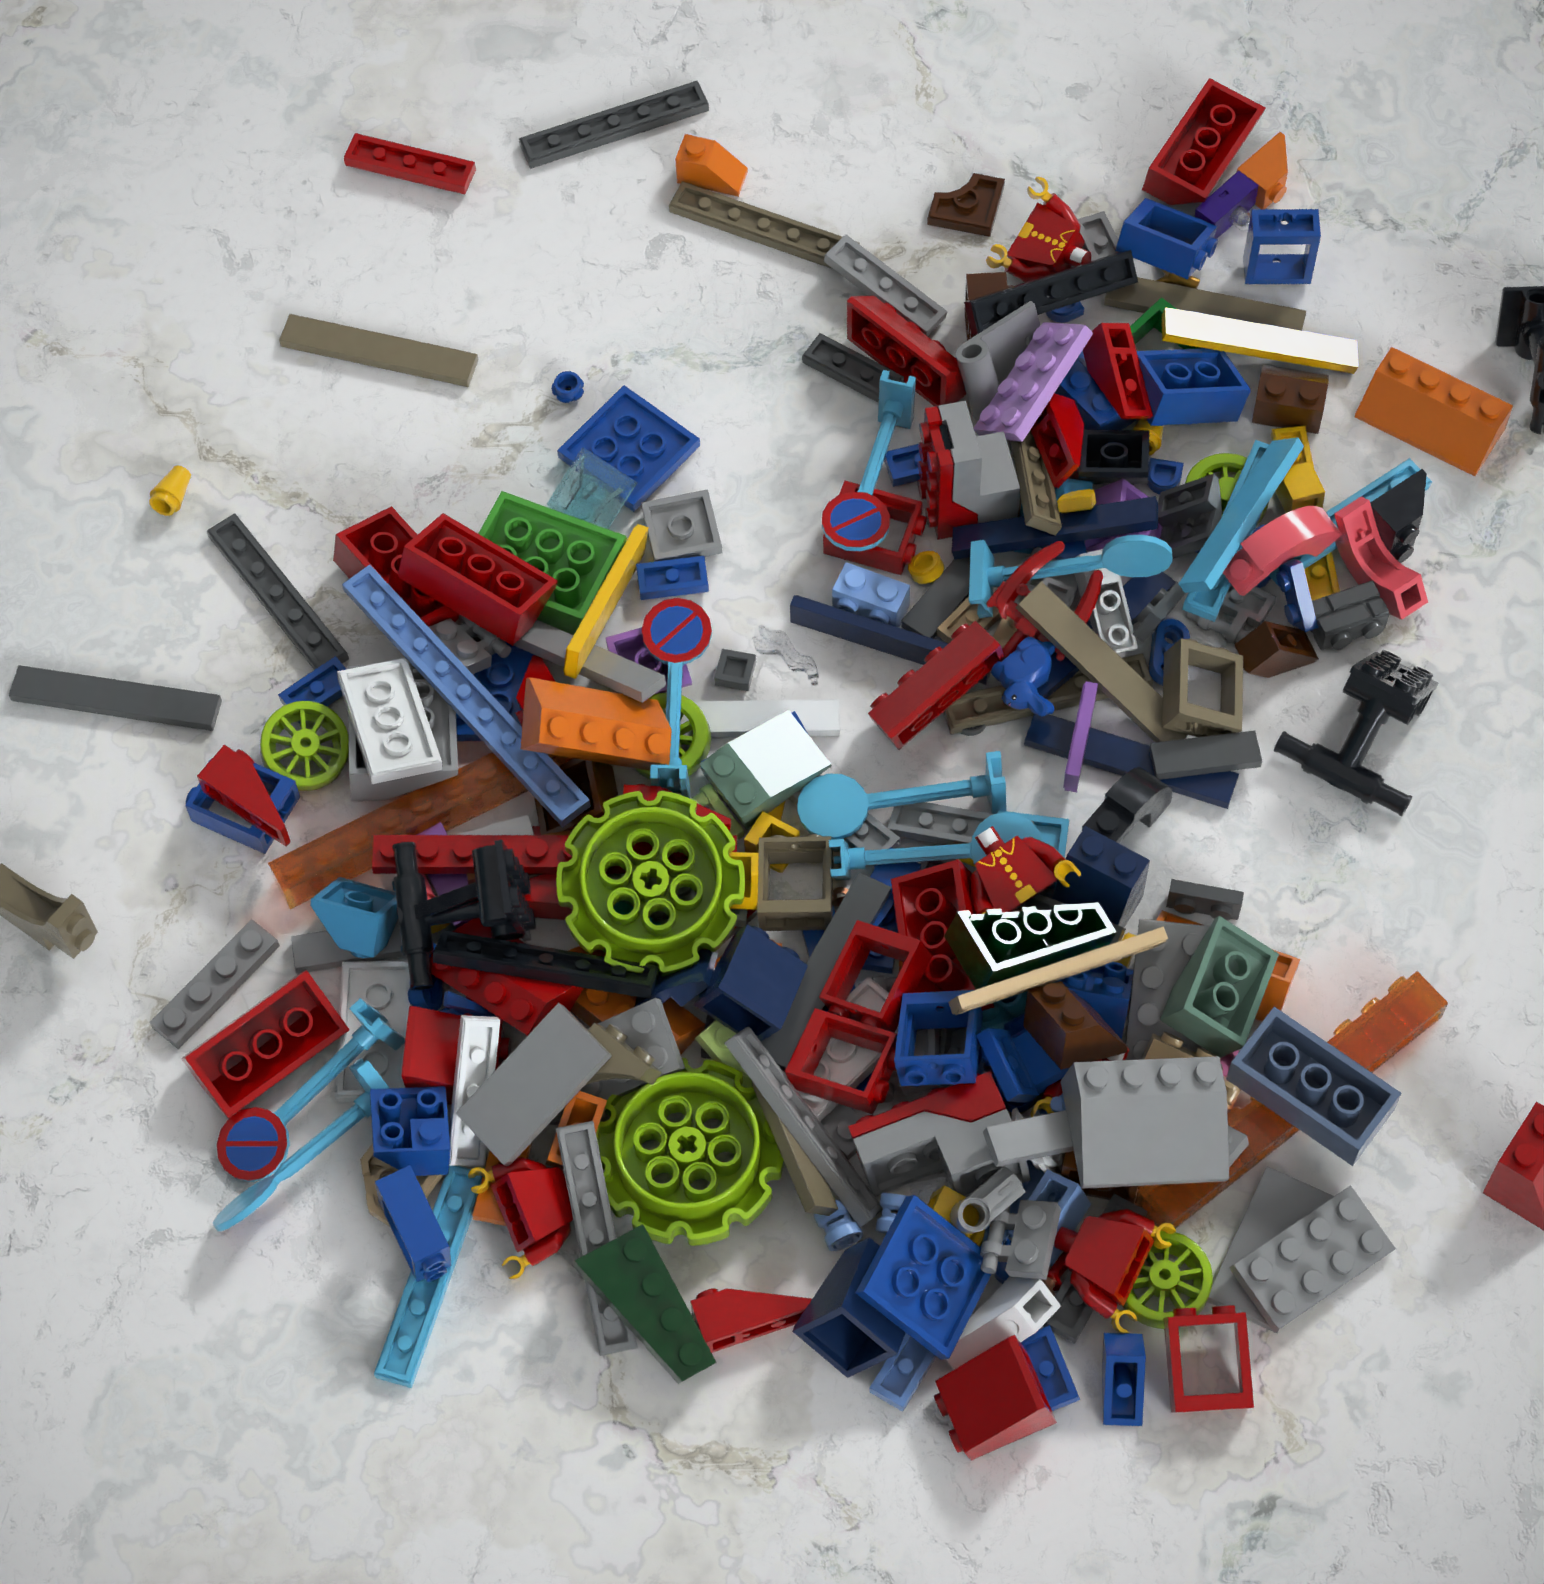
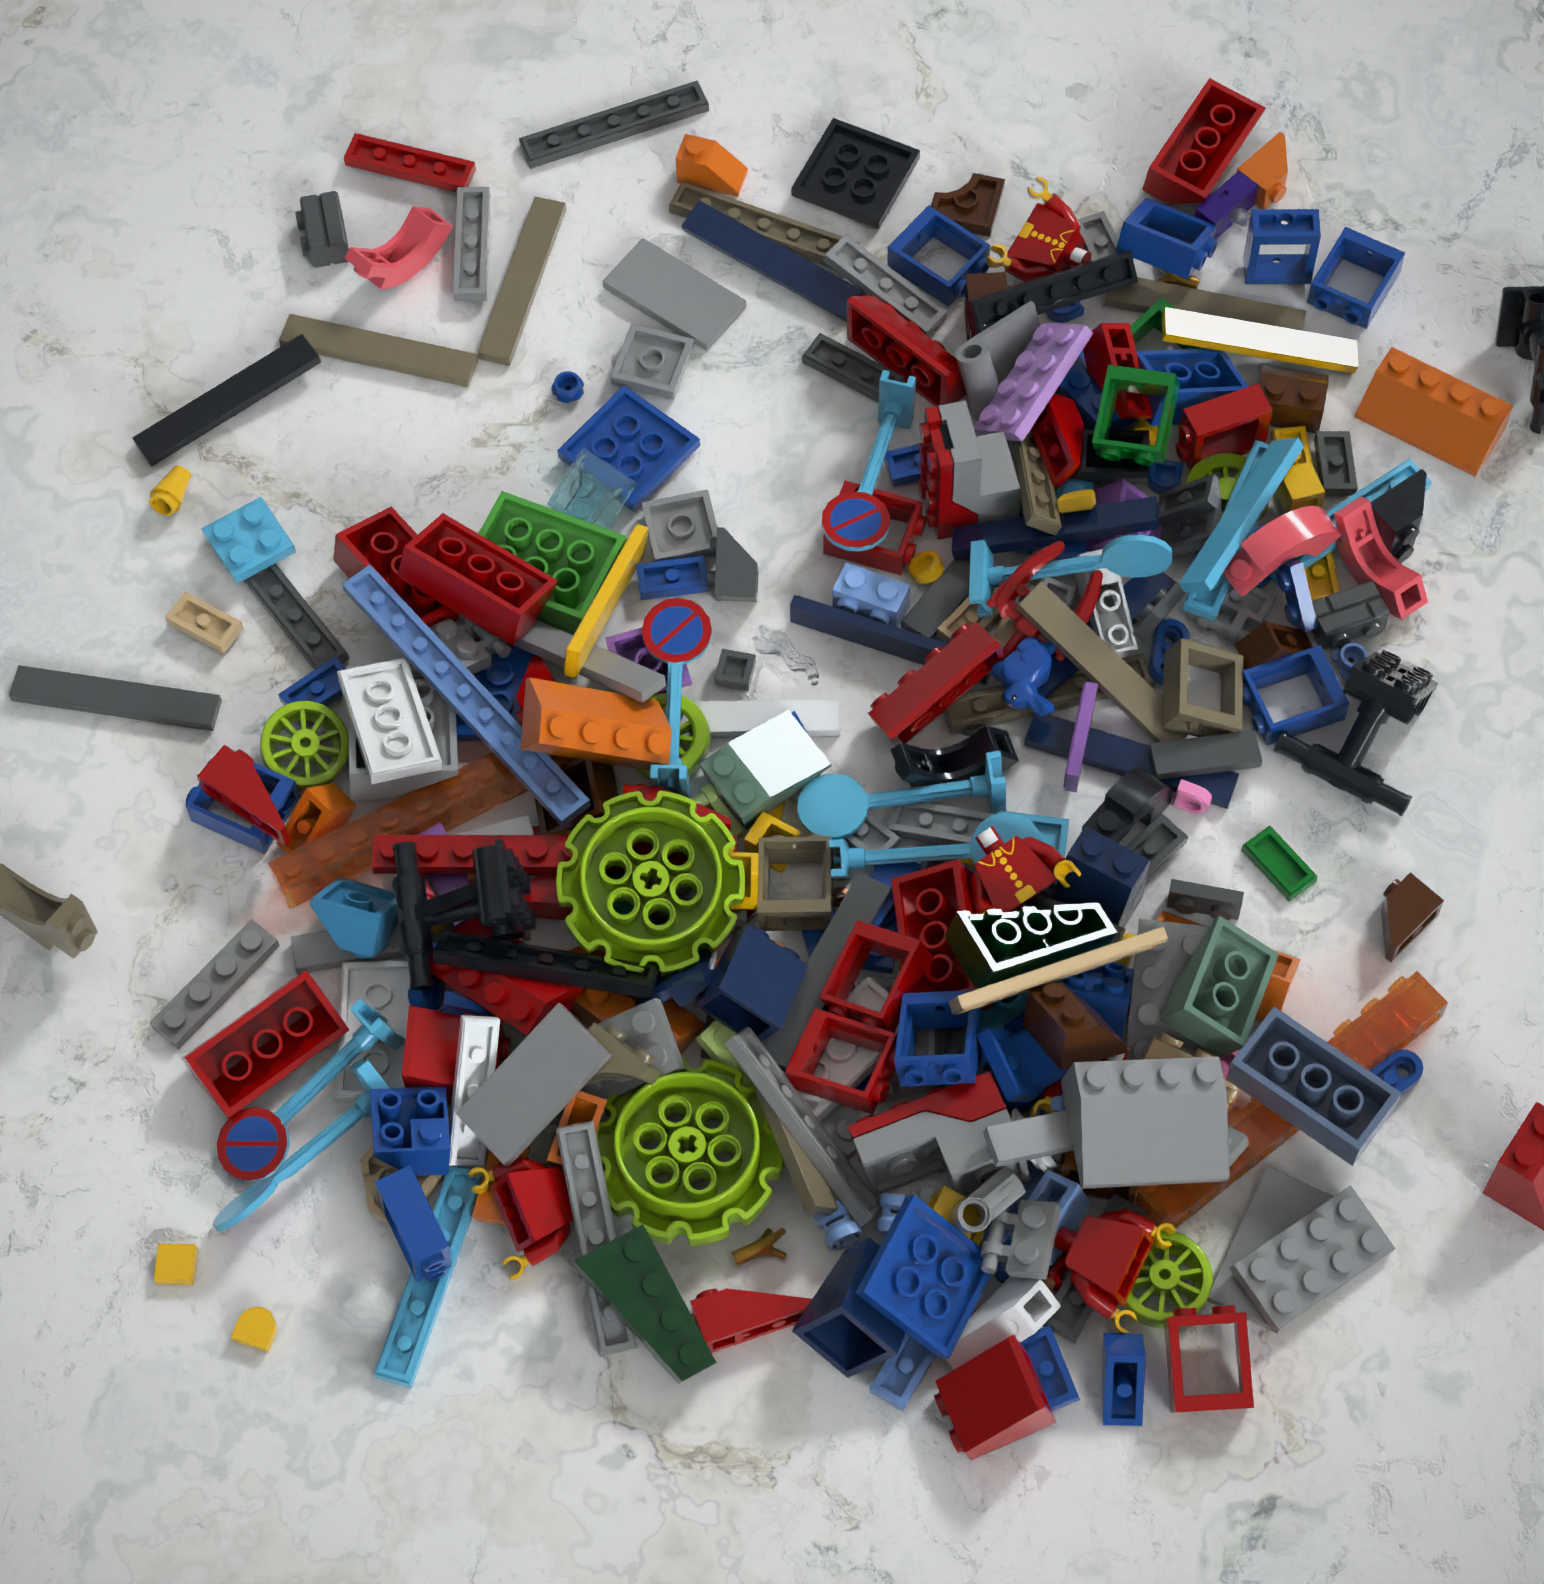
none -> black tile [132,334,321,467]
none -> yellow tile [154,1243,198,1285]
none -> tan plate [165,592,244,654]
none -> medium azure plate [201,497,296,584]
none -> yellow tile [231,1307,277,1353]
none -> orange slope [276,783,357,866]
none -> dark grey brick [295,191,349,268]
none -> coral arch [345,206,453,289]
none -> light grey plate [453,187,491,301]
none -> dark tan tile [477,196,566,366]
none -> light grey tile [603,238,747,351]
none -> light grey plate [610,324,695,400]
none -> dark blue tile [681,200,864,321]
none -> dark grey slope [708,527,759,602]
none -> pearl gold bar [731,1228,787,1266]
none -> black plate [791,118,920,229]
none -> blue window [887,205,990,307]
none -> black arch [891,725,1019,788]
none -> green window [1092,365,1180,466]
none -> dark grey plate [1126,813,1188,880]
none -> bright pink tile [1171,779,1212,814]
none -> red window [1175,384,1273,470]
none -> green tile [1241,825,1318,902]
none -> blue window [1242,645,1349,746]
none -> blue window [1307,227,1405,329]
none -> dark grey plate [1313,431,1358,496]
none -> medium blue plate [1331,642,1368,679]
none -> blue plate [1369,1050,1423,1097]
none -> reddish brown slope [1381,872,1444,962]

